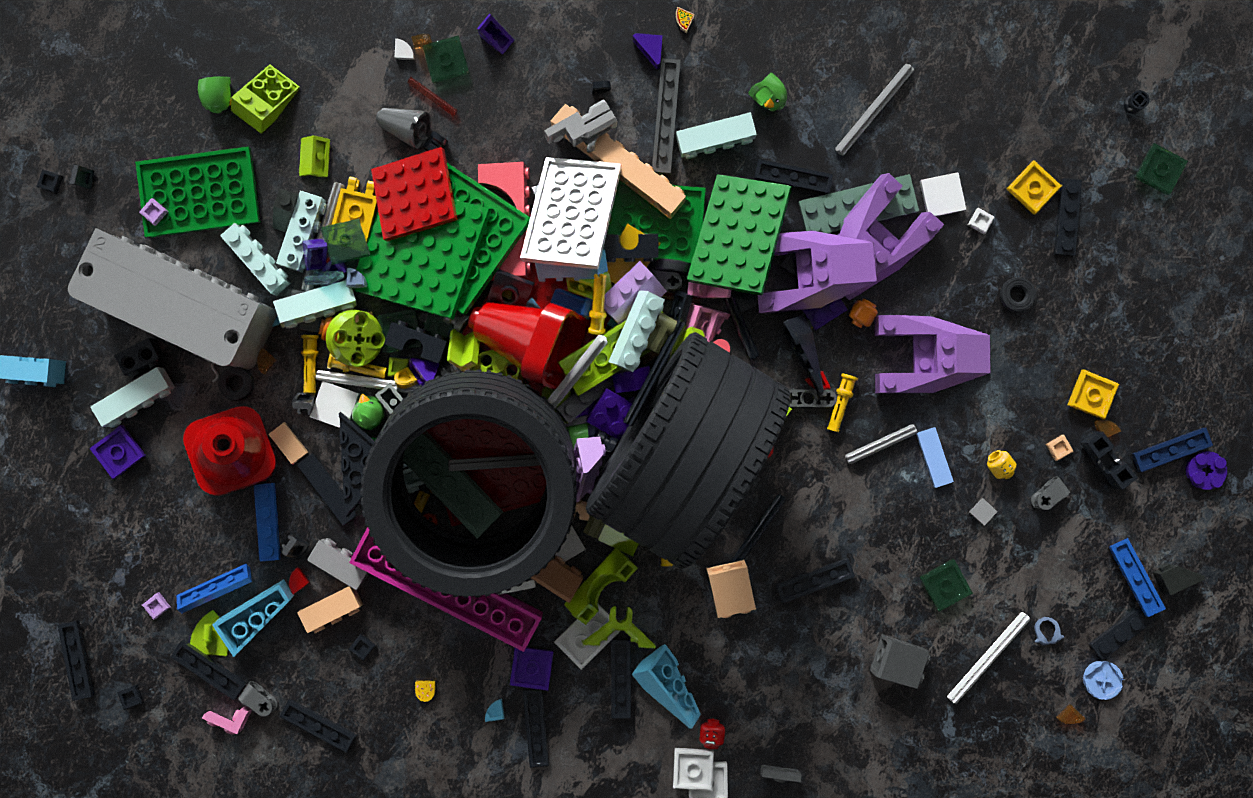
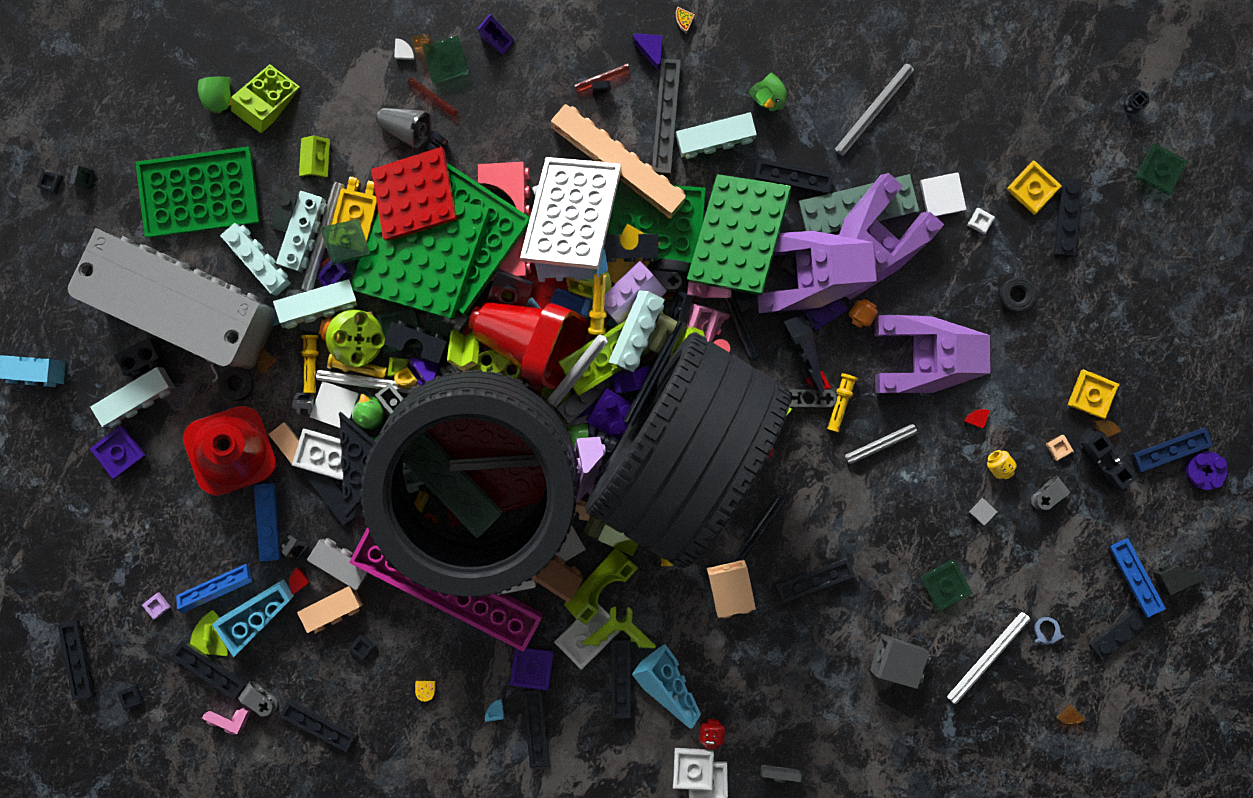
lavender tile [139,198,168,226] -> none
dark purple slope [302,239,327,271] -> none
clear light blue plate [303,271,345,287] -> none
sand blue tile [346,268,367,288] -> none
light grey plate [544,99,617,153] -> none
light blue tile [916,427,954,488] -> none
light blue tile [1083,660,1123,700] -> none
none -> white tile [292,428,343,480]
none -> clear red bar [575,64,630,92]
none -> red tile [964,409,990,428]

